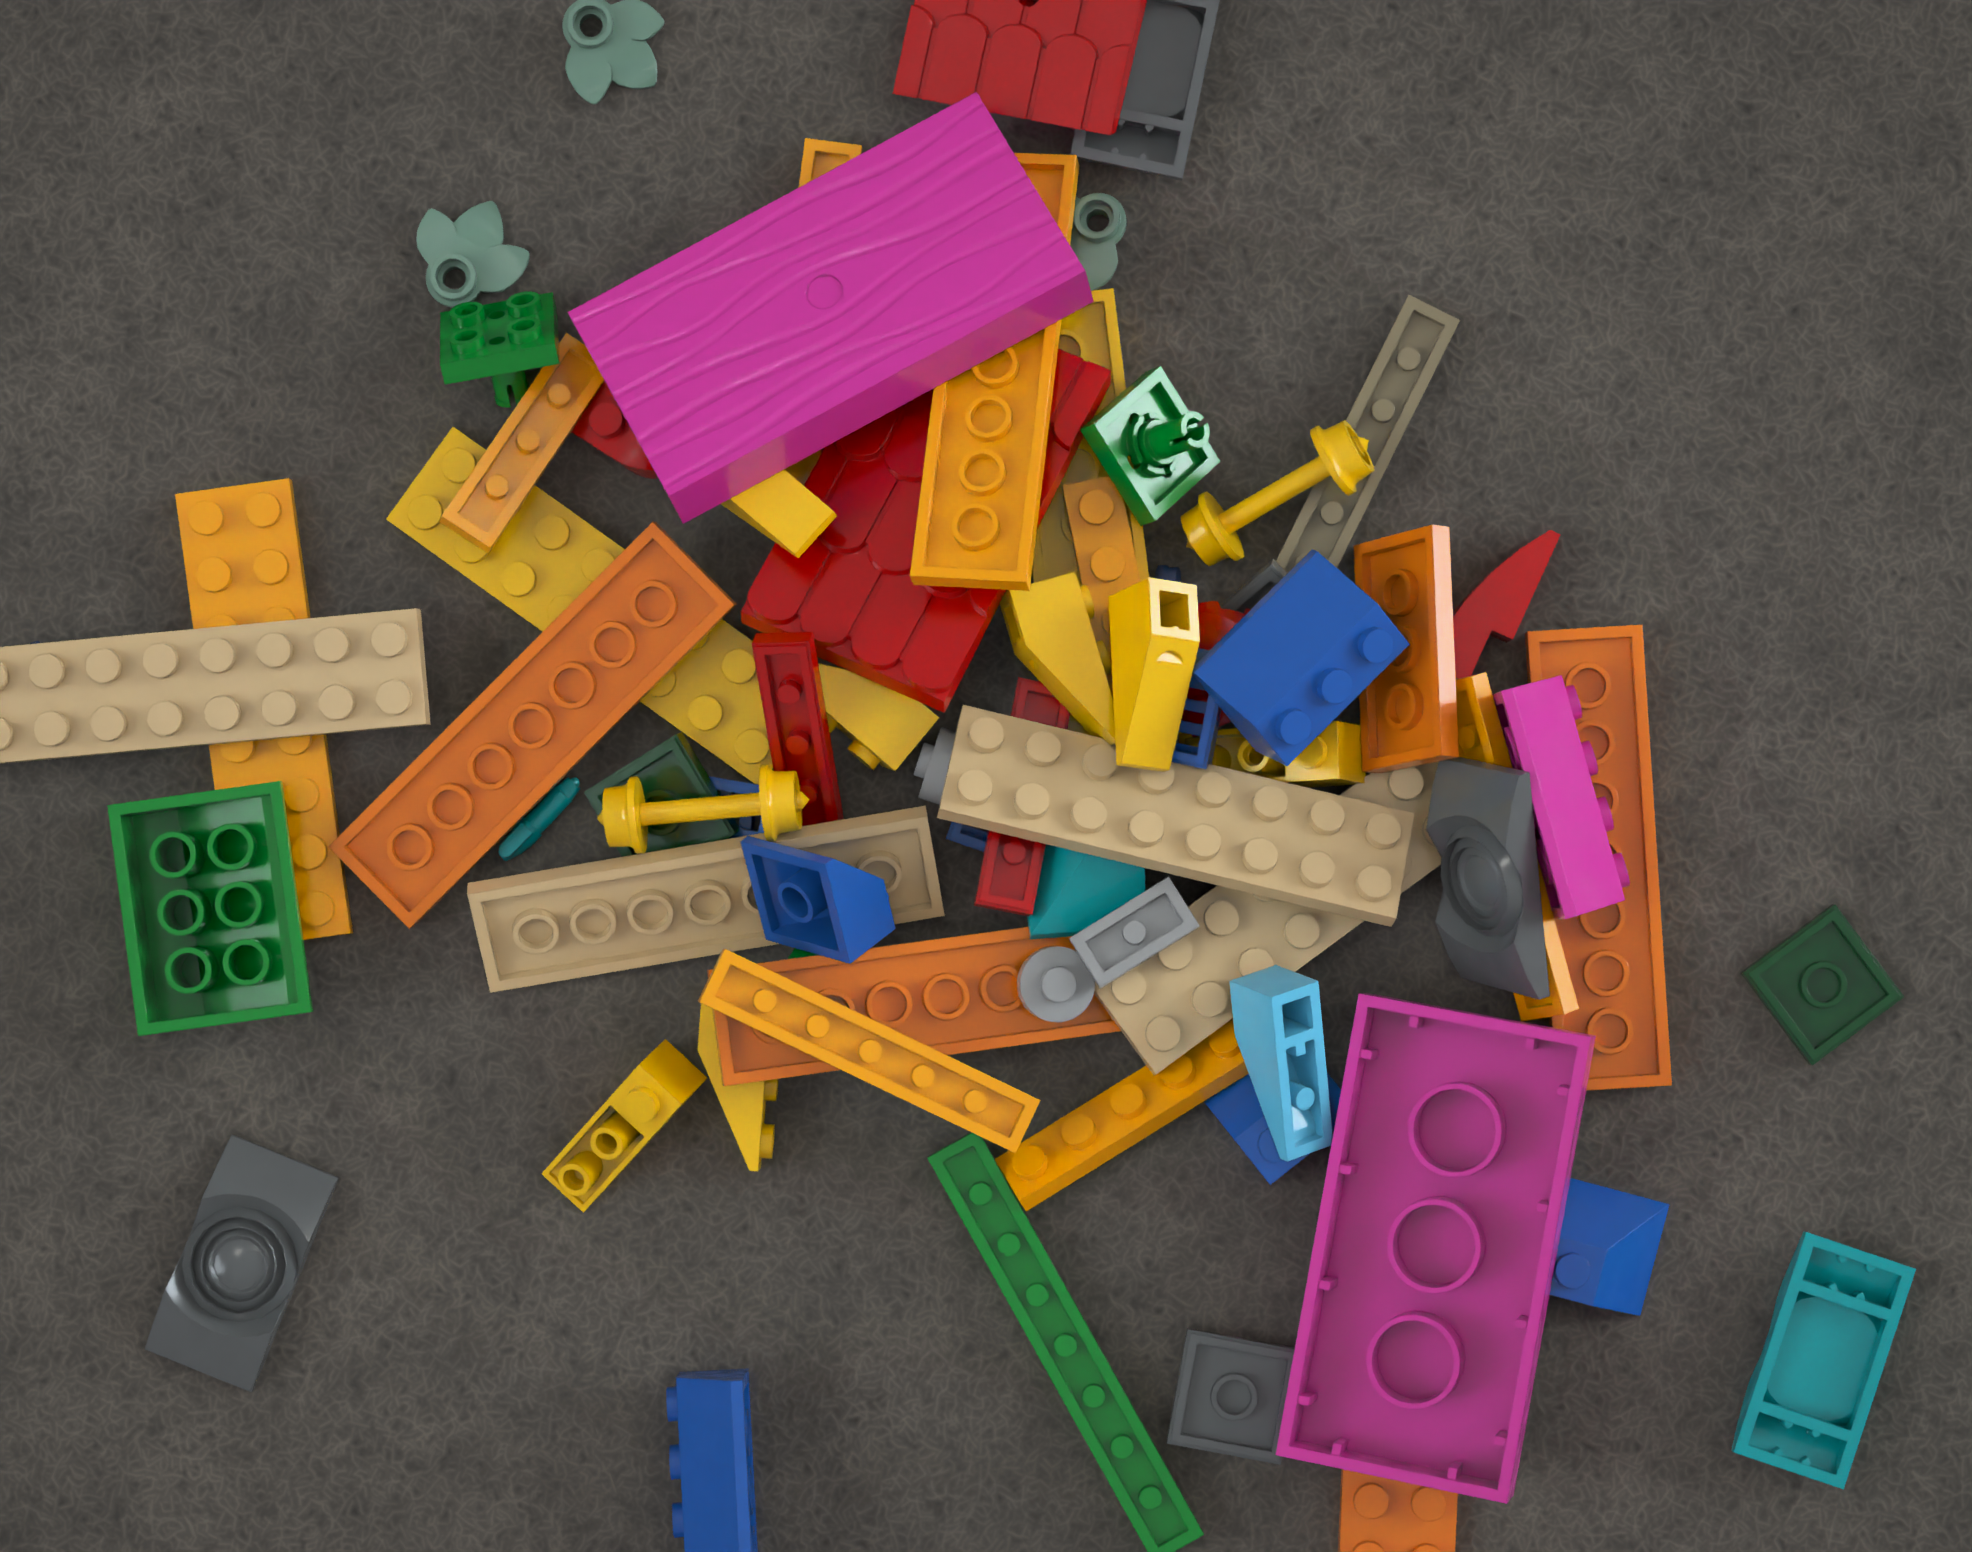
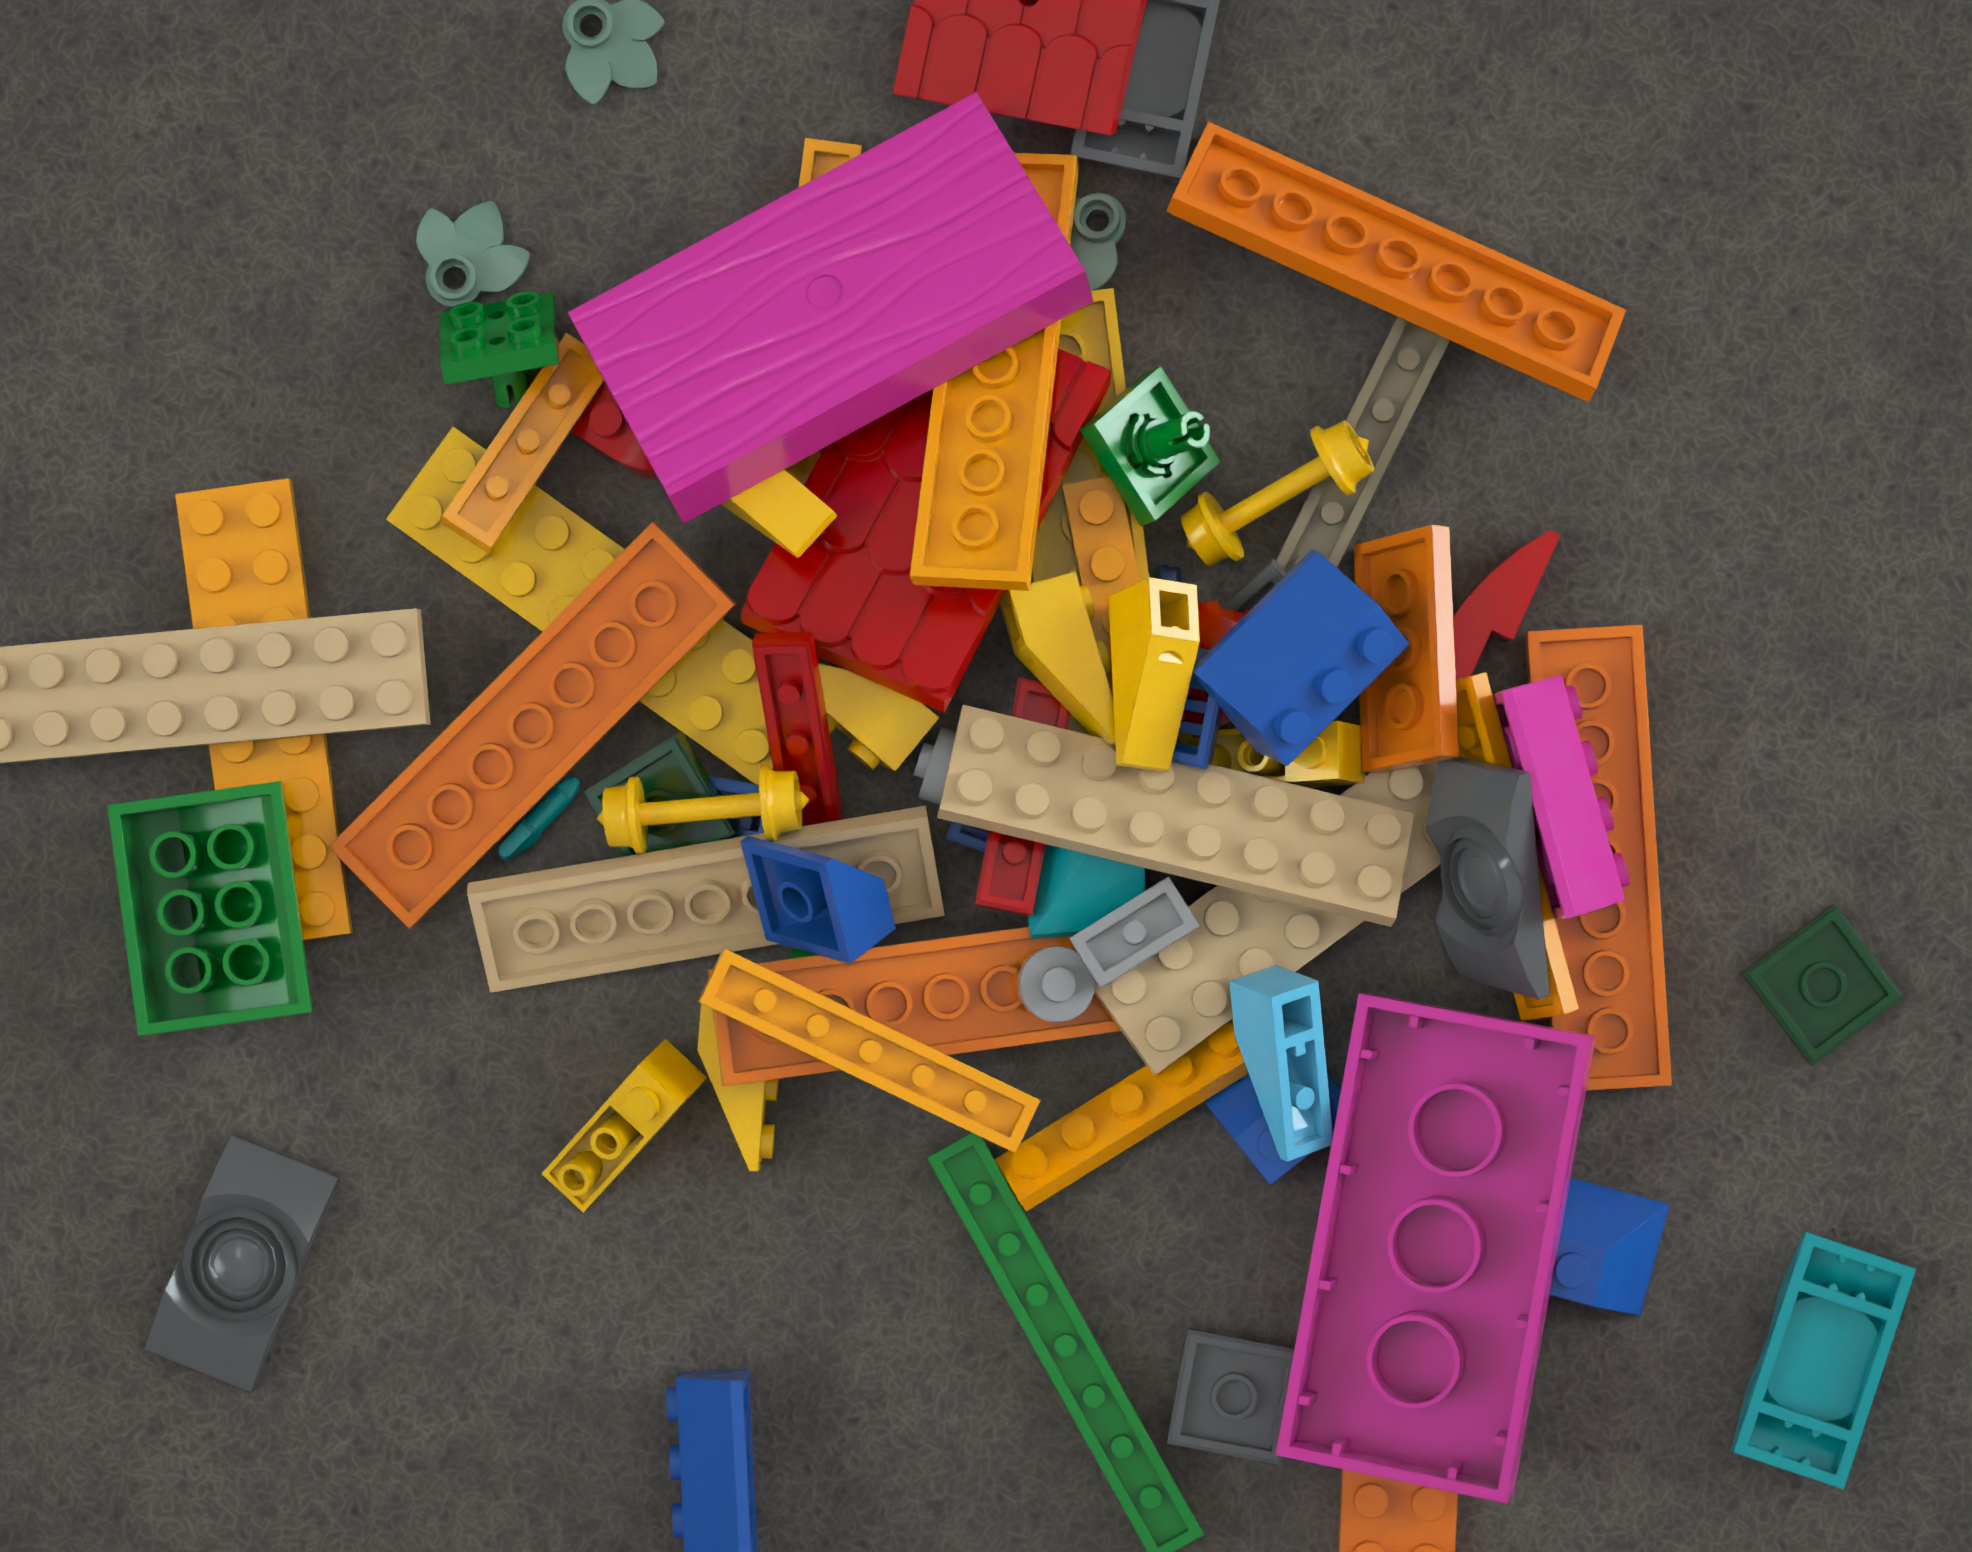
none -> orange plate [1166,121,1626,403]

